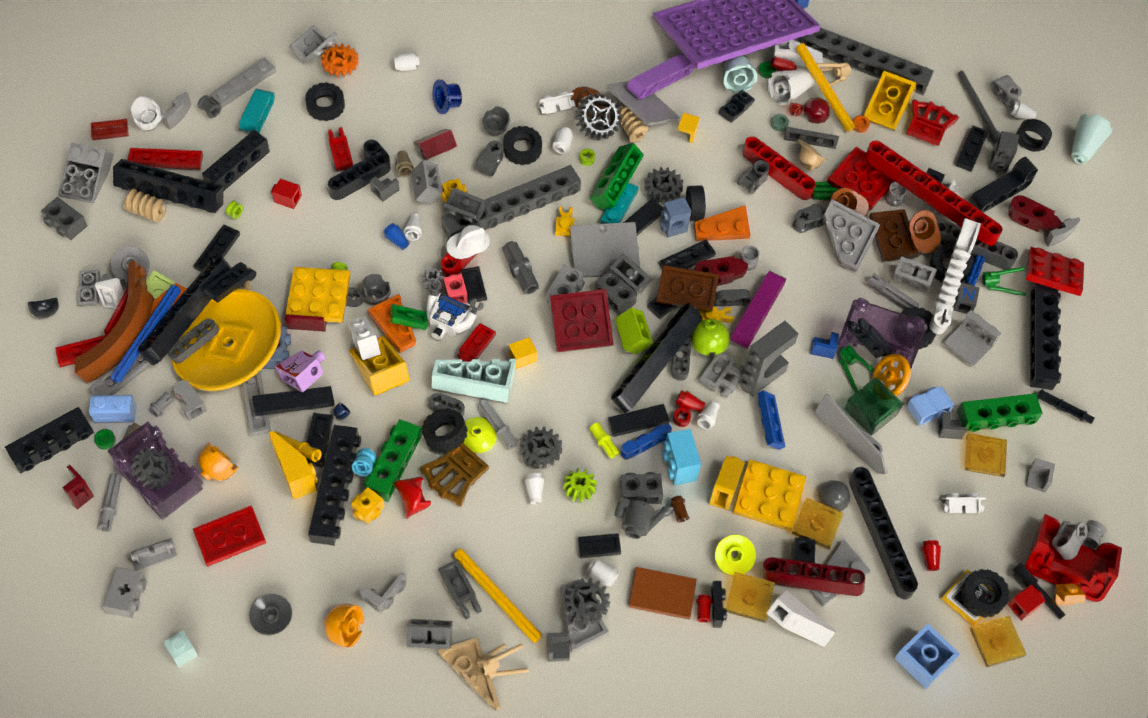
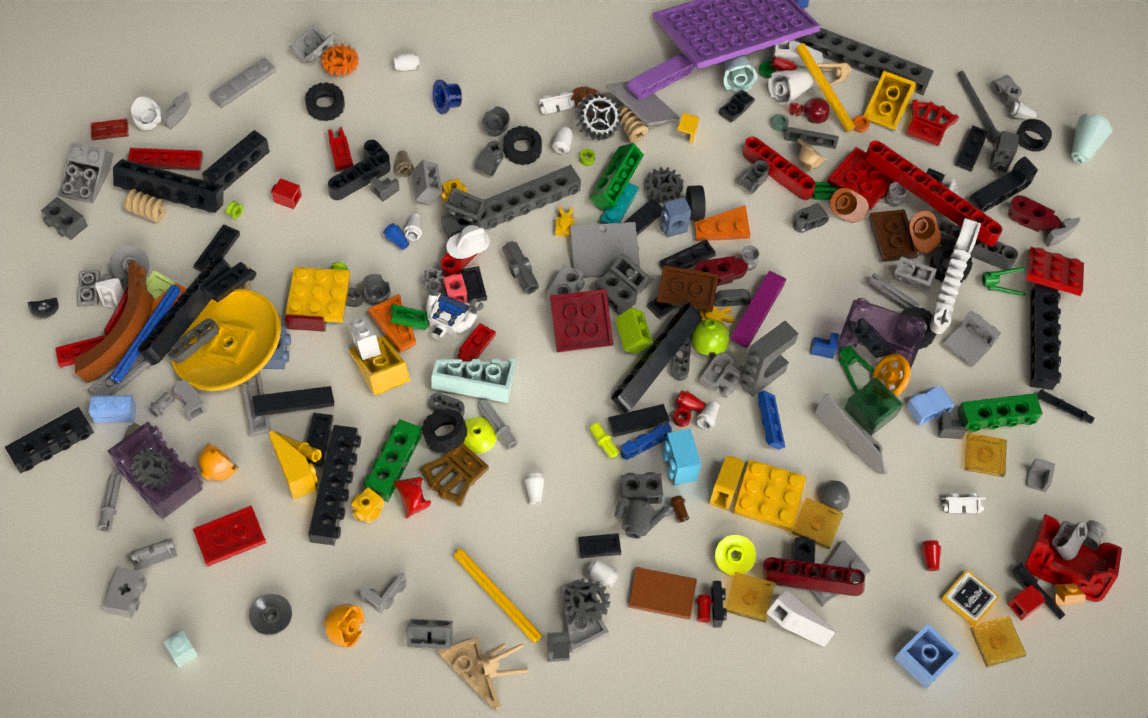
dark red panel [62,464,94,510] -> none
green tile [94,429,116,450] -> none
dark grey bush [197,95,221,118] -> none
teal beam [239,88,275,133] -> none
lavender torso [275,350,325,393] -> none
dark blue hinge [333,402,351,420] -> none
medium azure wheel [352,448,376,476] -> none
dark red panel [414,129,457,160] -> none
dark grey hinge [439,560,482,619] -> none
yellow panel [509,337,537,369] -> none
dark grey gear [520,426,562,469] -> none
lime gear [563,468,597,503] -> none
light grey plate [823,199,880,272] -> none
black beam [849,467,918,600] -> none
dark grey brick [953,283,980,314] -> none
black tyre [960,569,1010,618] -> none
blue axle [965,255,985,286] -> none

